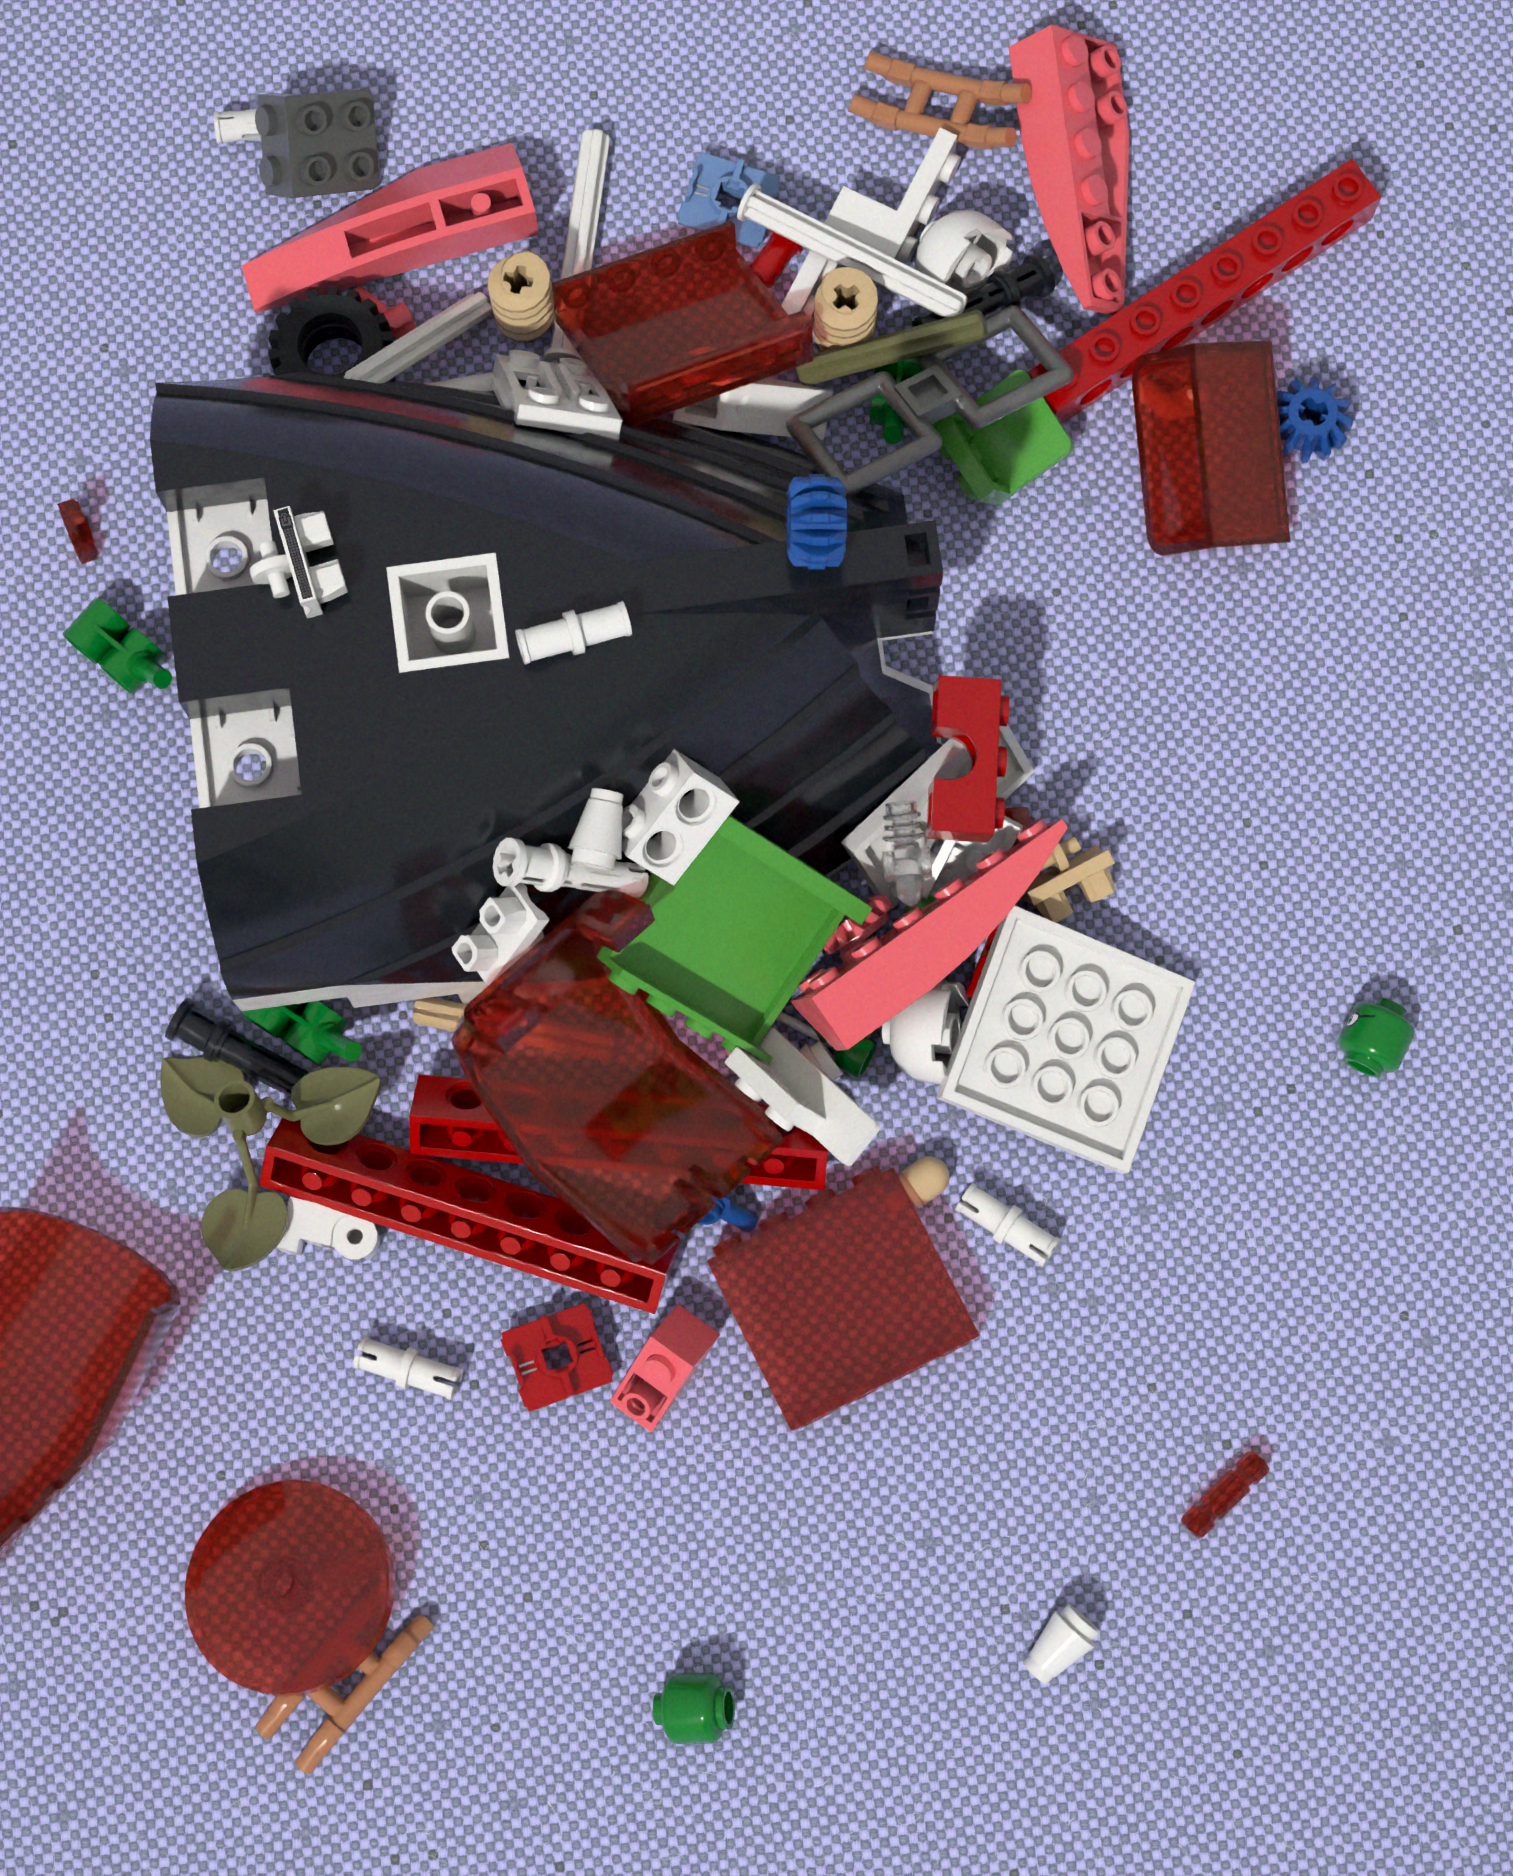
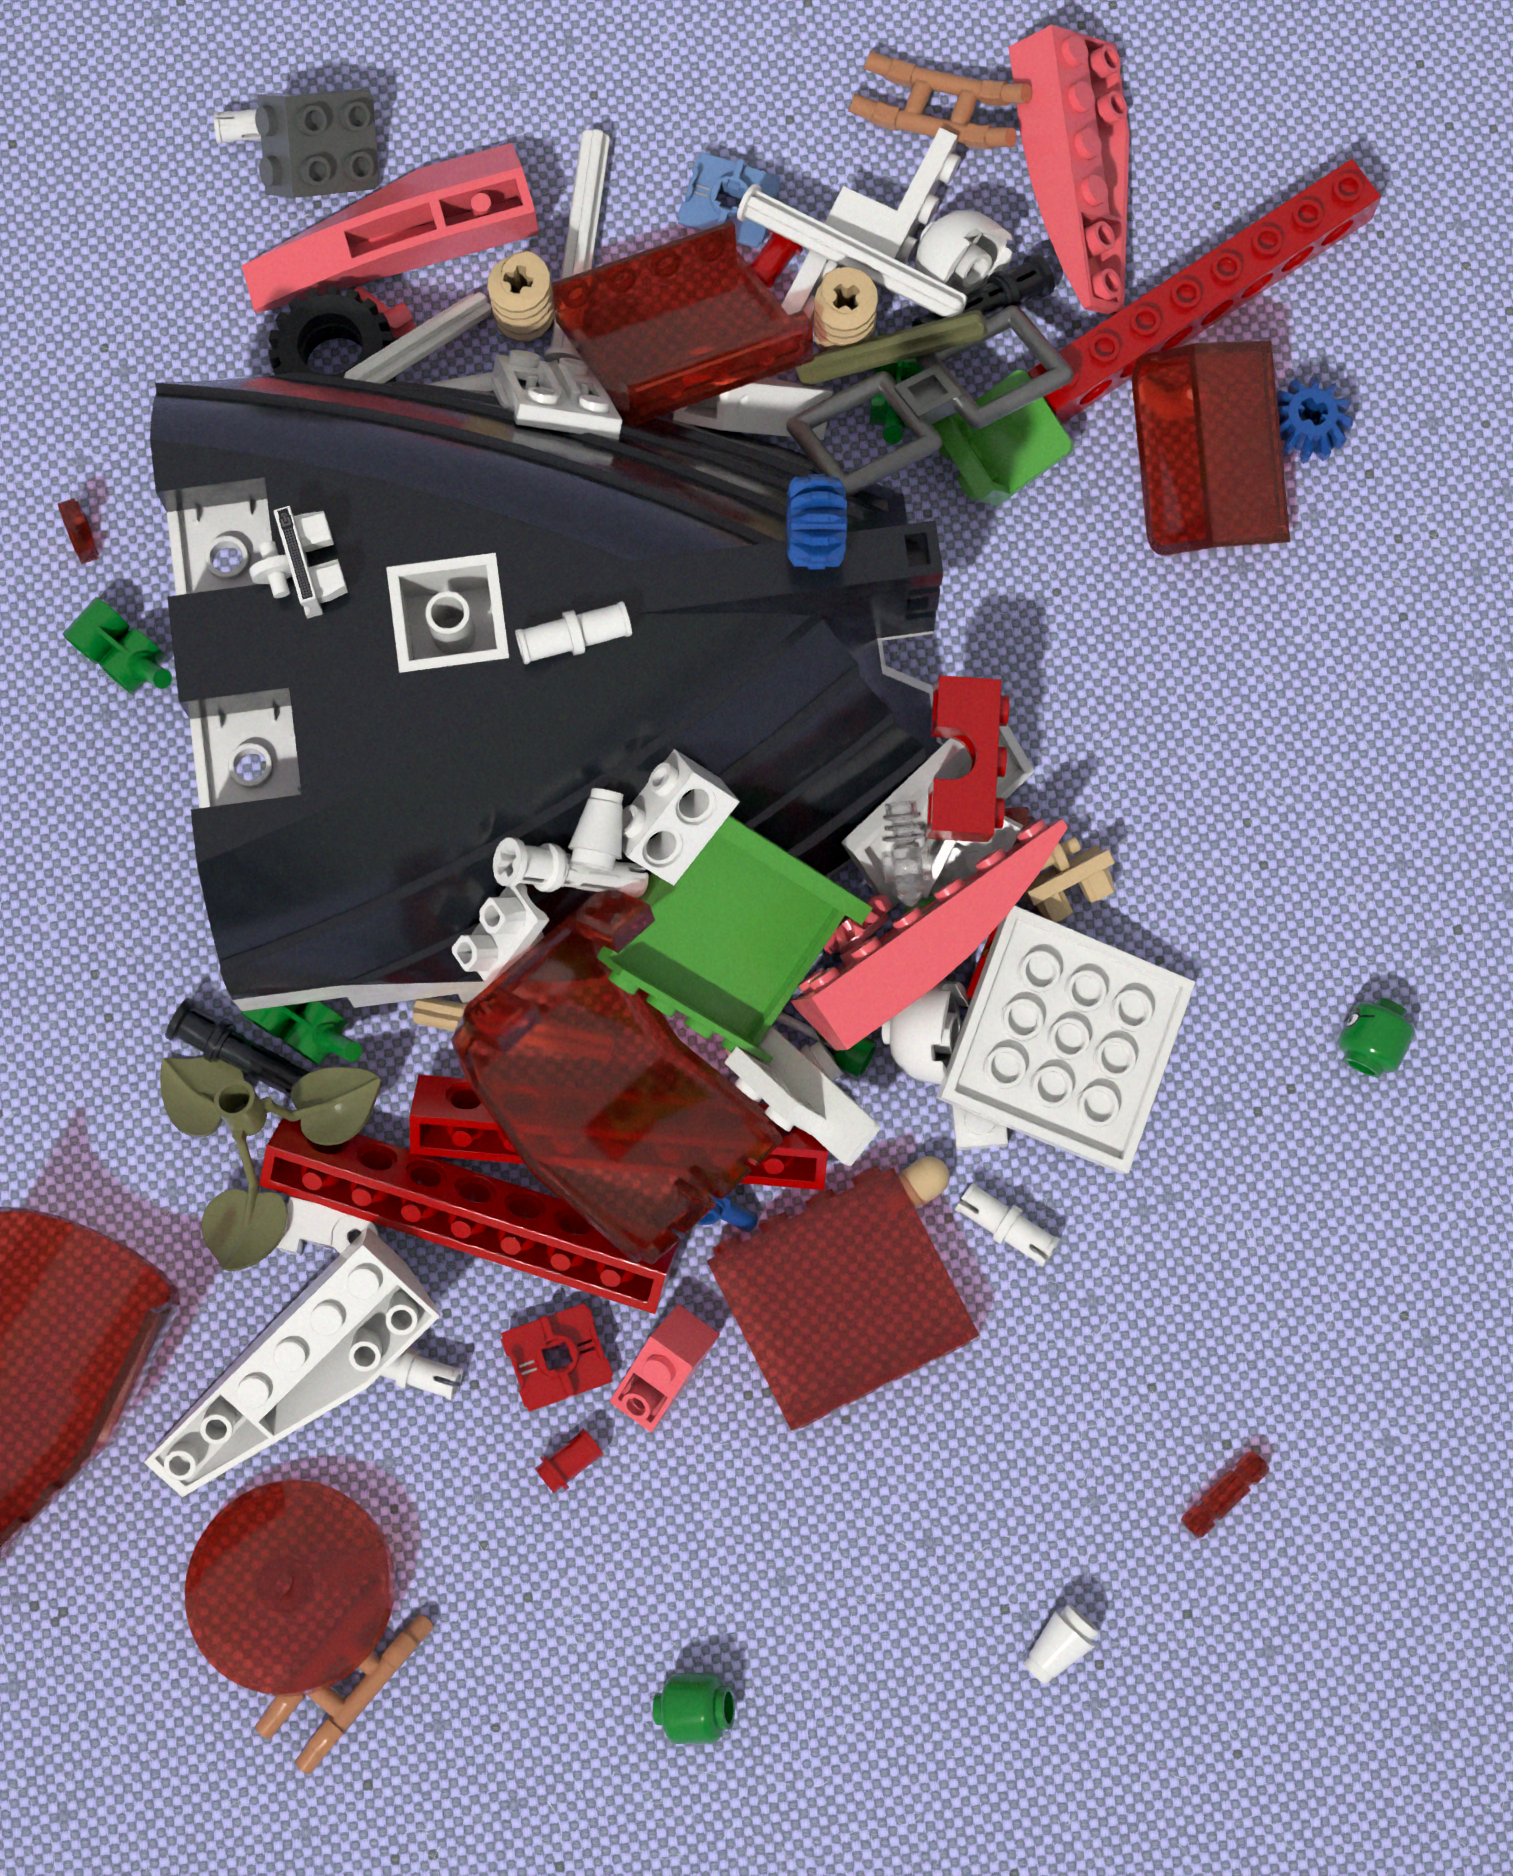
none -> white wedge [144,1228,440,1497]
none -> red pin [535,1428,604,1493]
none -> white plate [951,1105,1008,1151]

